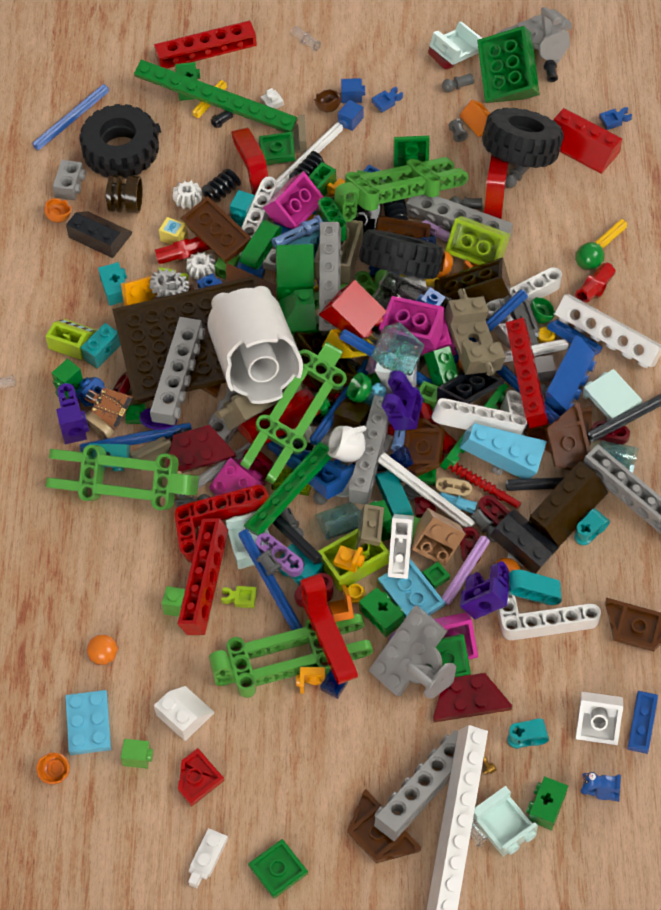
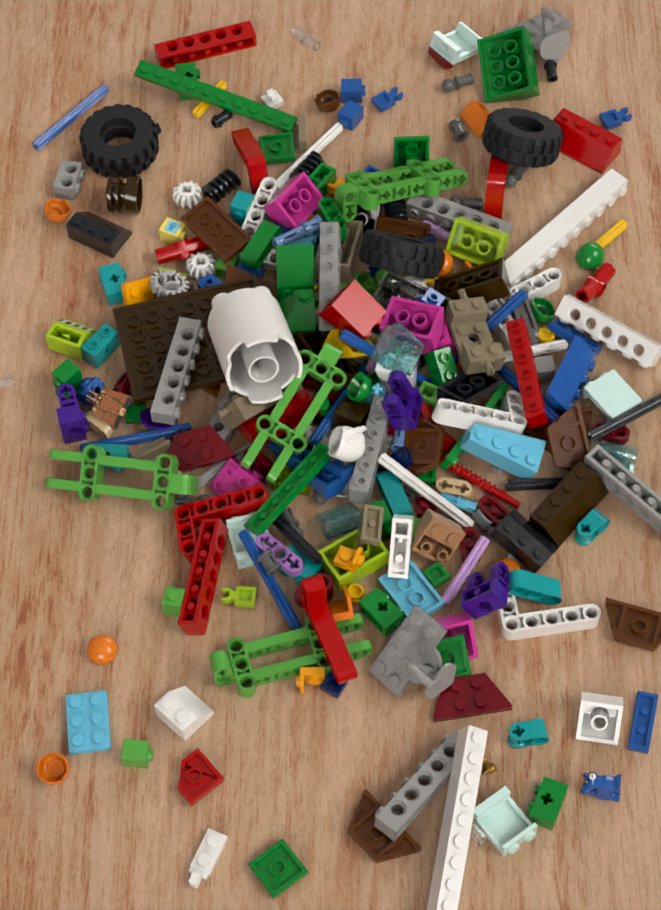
none -> white brick [505,168,628,288]

